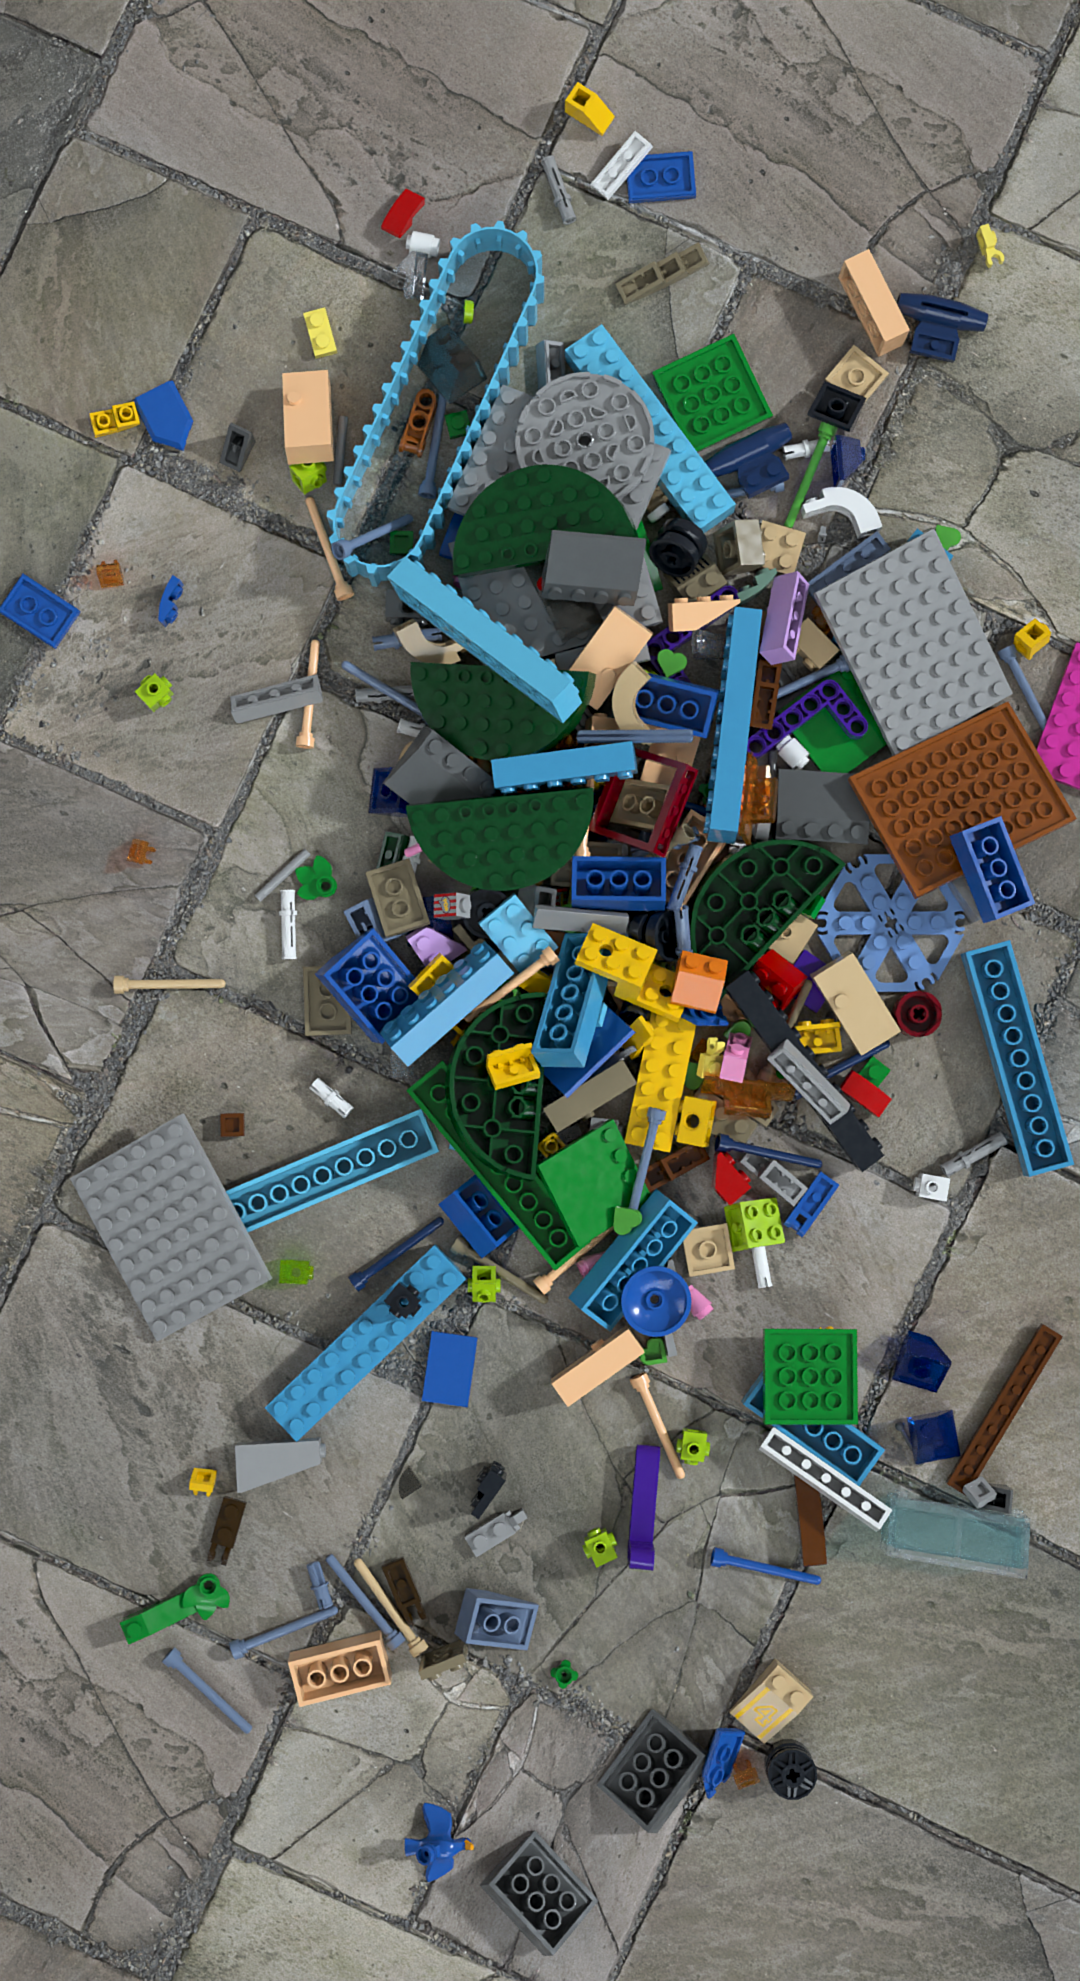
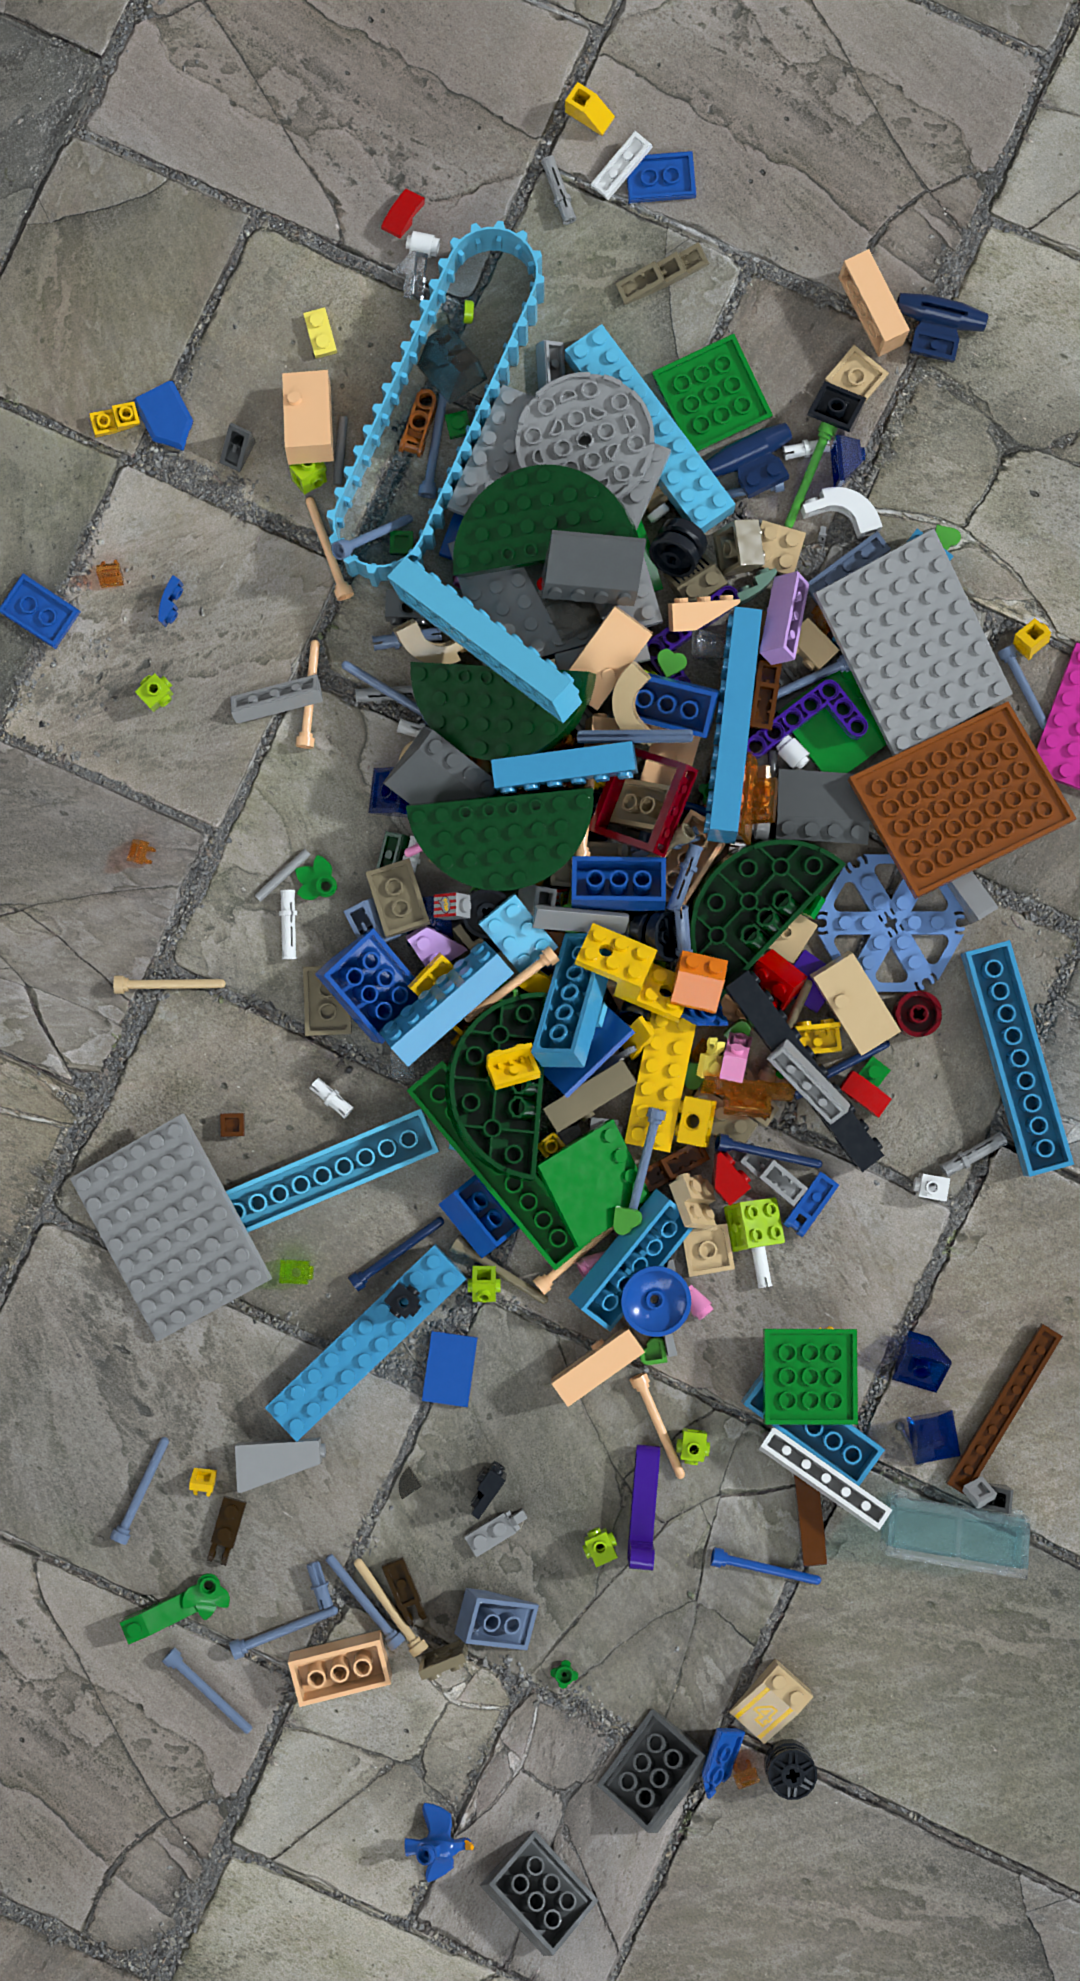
blue brick [949,816,1035,923] -> none
light yellow plate [976,223,1004,268] -> none
none -> sand blue piece [110,1437,169,1545]
none -> tan plate [669,1173,717,1229]

